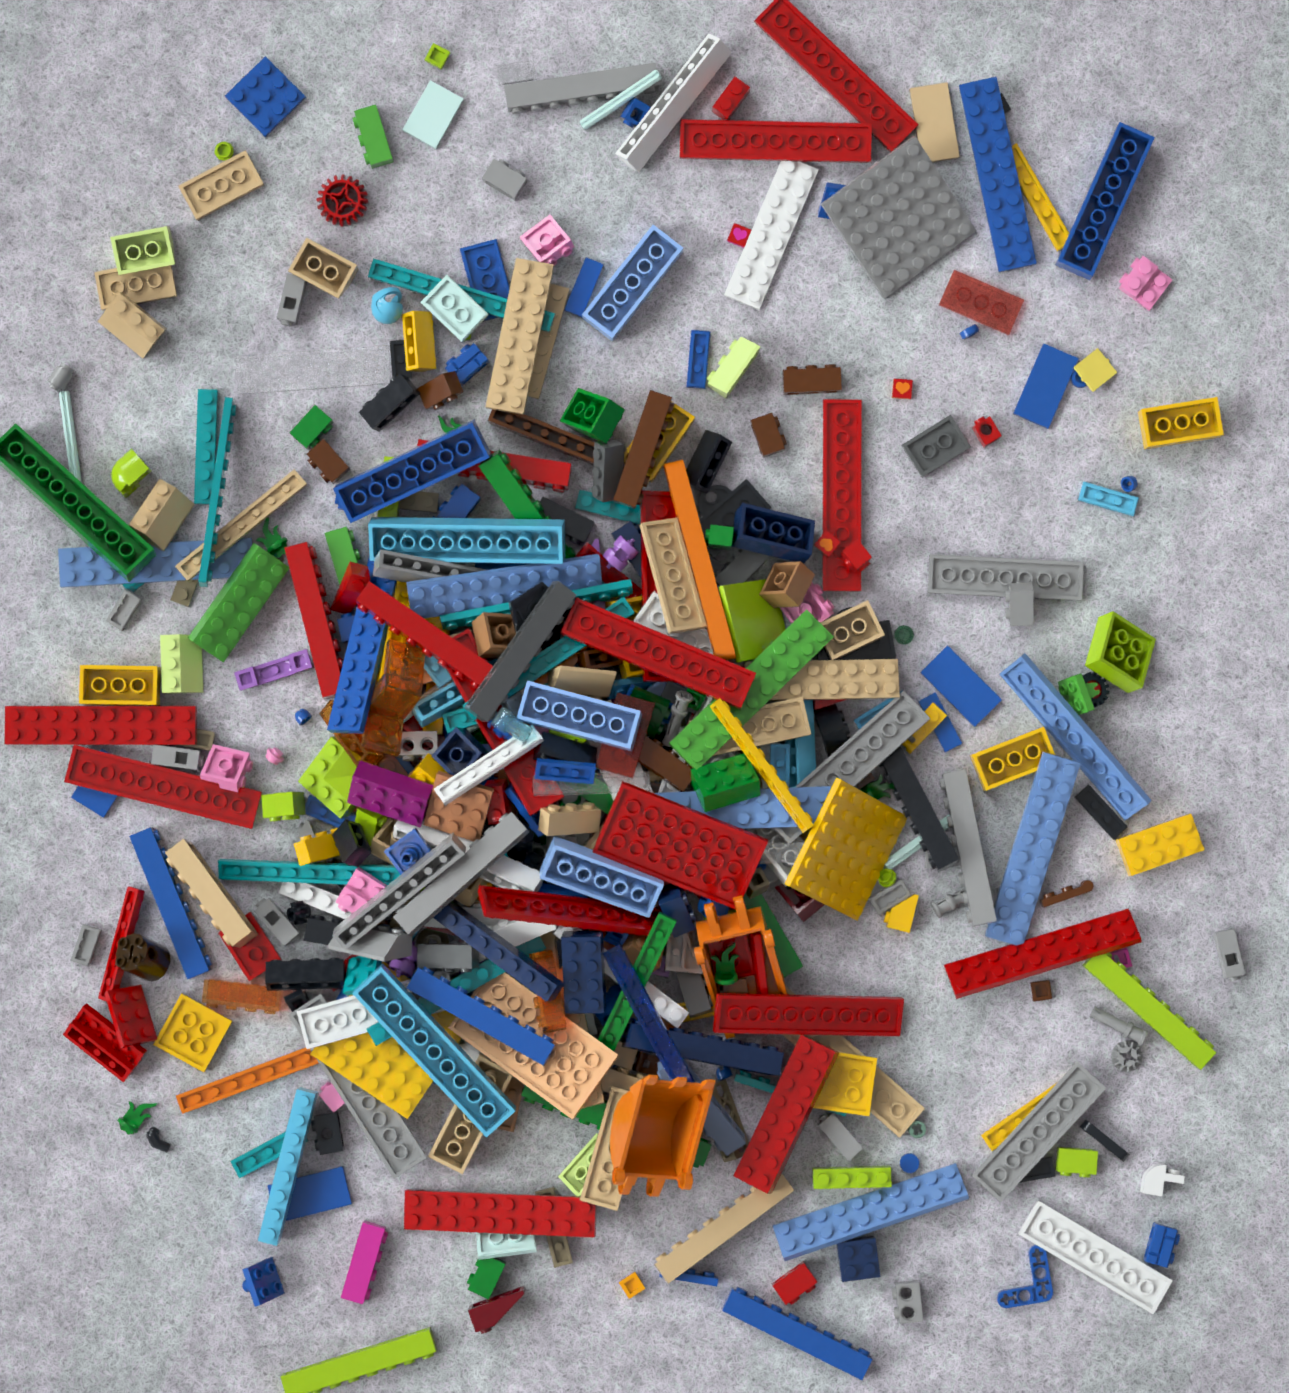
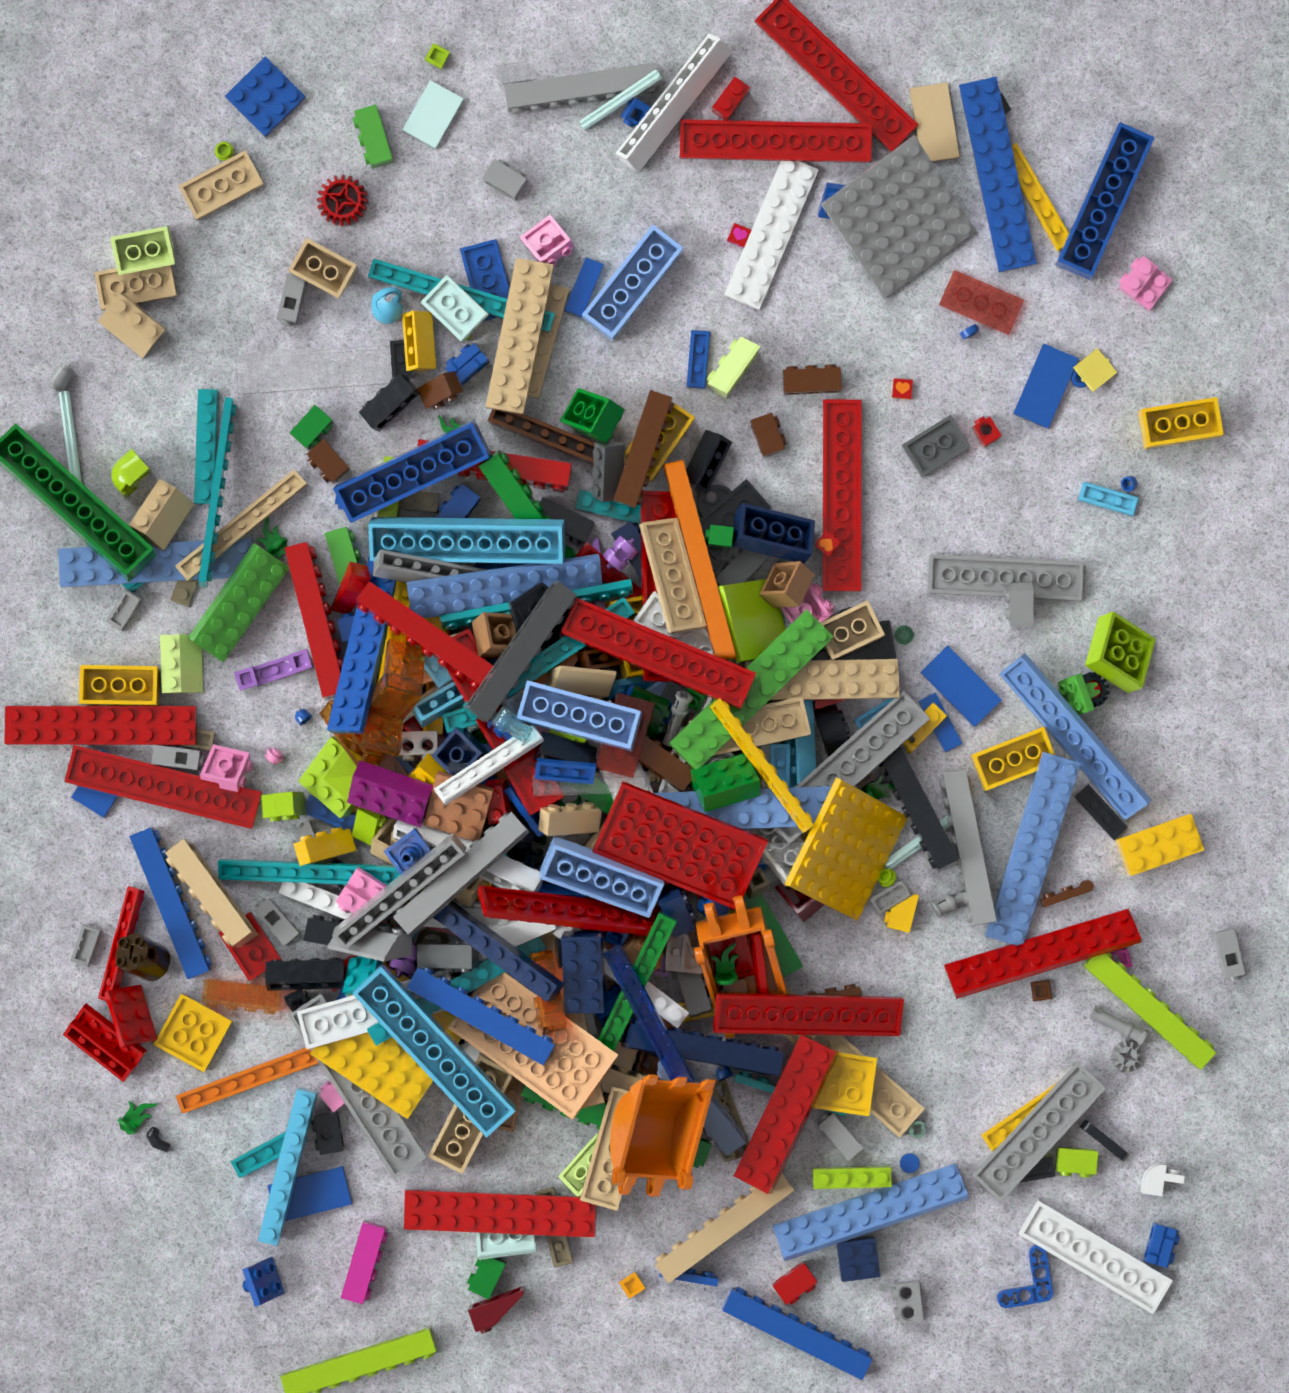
black gear [287,900,311,925] -> none
black brick [332,820,372,867] -> none
red brick [840,539,872,572] -> none
none -> reddish brown plate [807,983,862,996]

